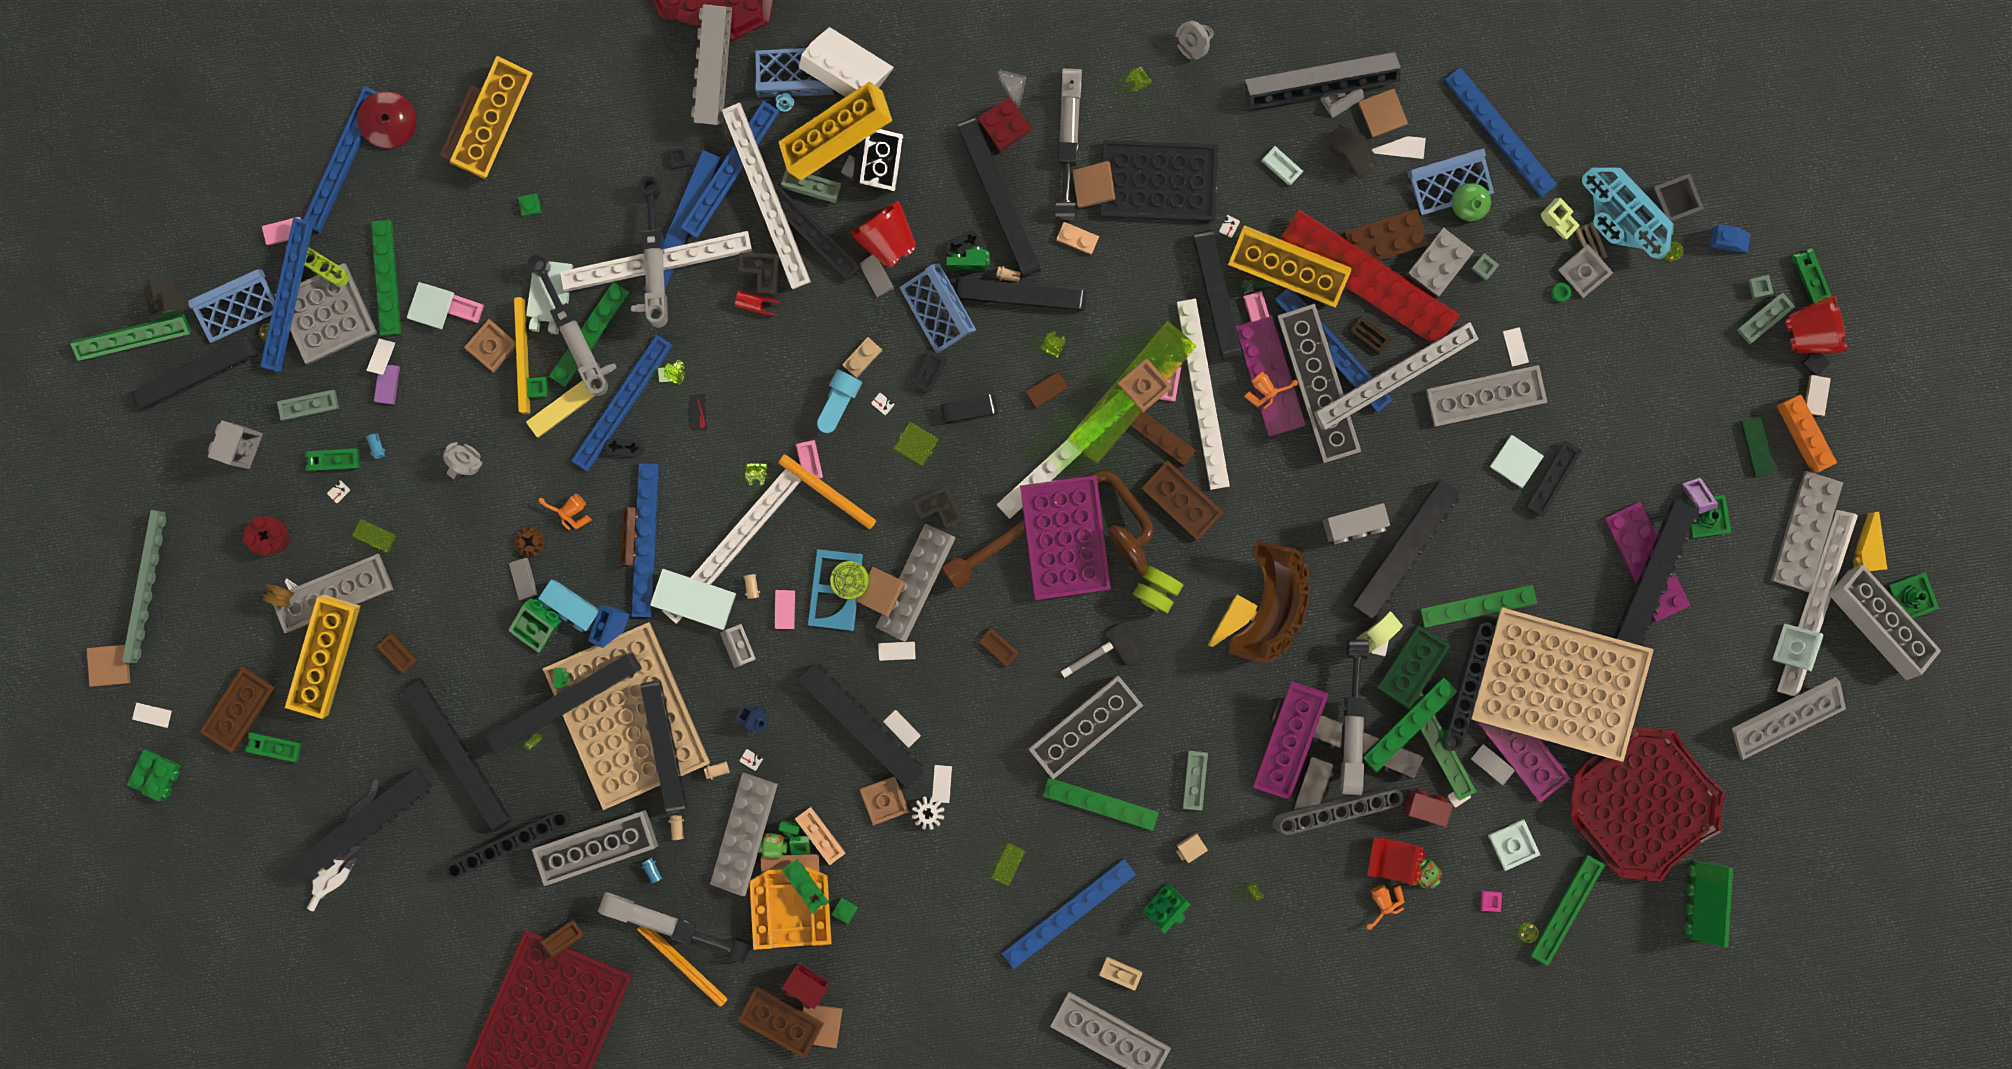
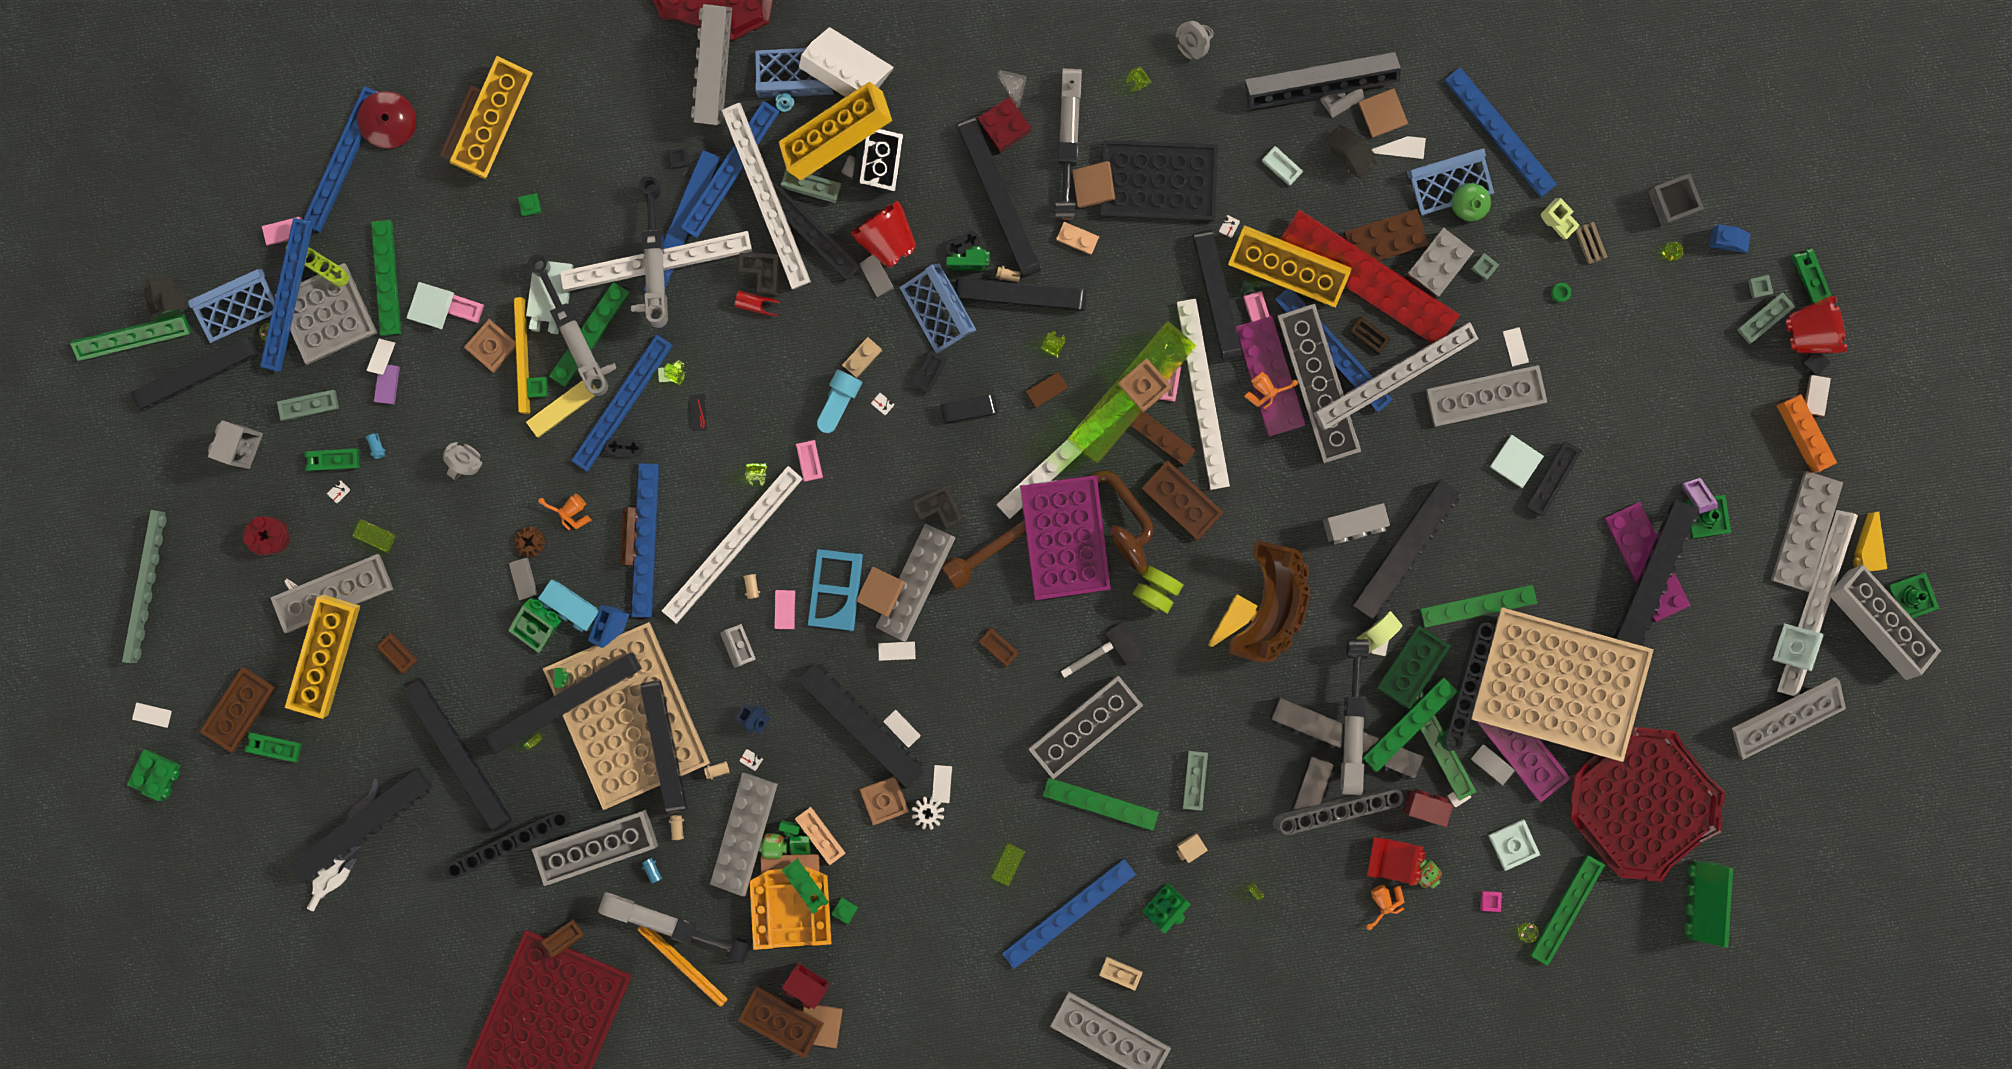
medium nougat tile [87,645,130,687] -> none
pearl gold wheel [262,585,294,608] -> none
light aqua tile [650,569,736,630] -> none
light orange axle [778,454,876,529] -> none
lime tile [830,561,869,600] -> none
clear neon green piece [894,422,939,466] -> none
magenta plate [1253,681,1328,800] -> none
light grey tile [1558,244,1613,298] -> none
medium azure connector [1582,168,1674,259] -> none
dark green tile [1740,417,1775,477] -> none

